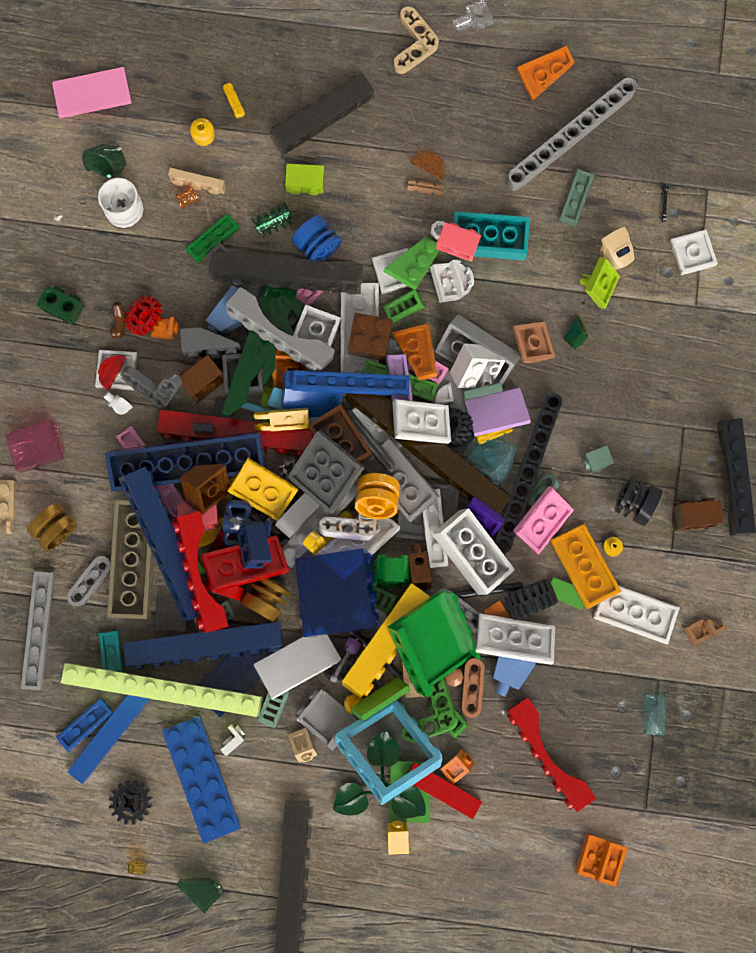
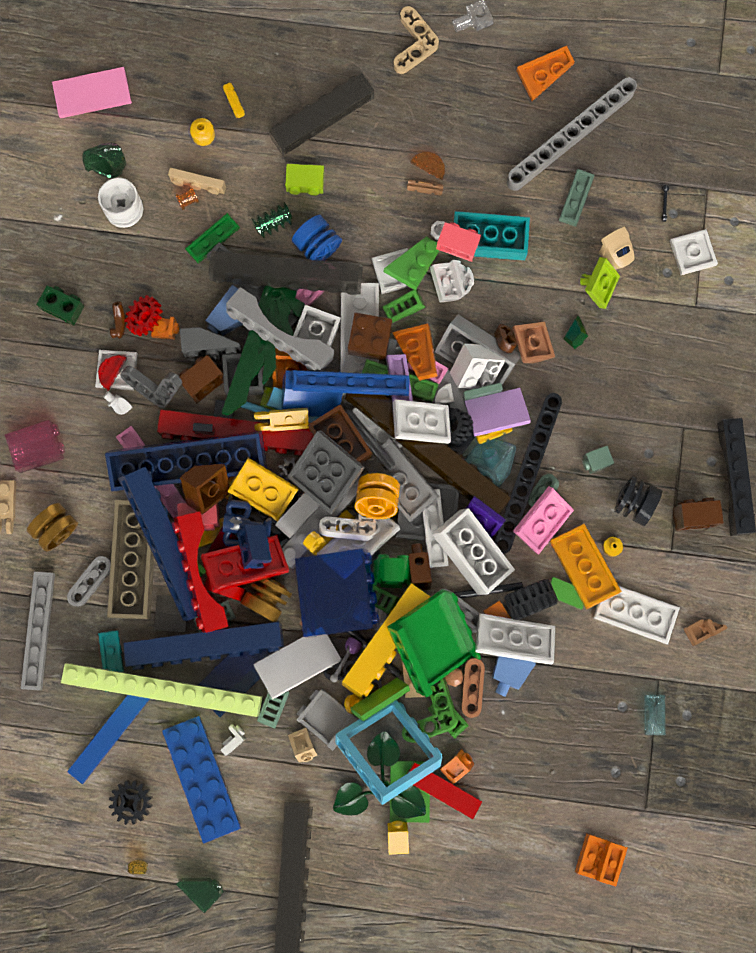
blue tile [55,697,114,752] -> none
red arch [507,697,596,812] -> none
none -> reddish brown beam [494,324,517,353]

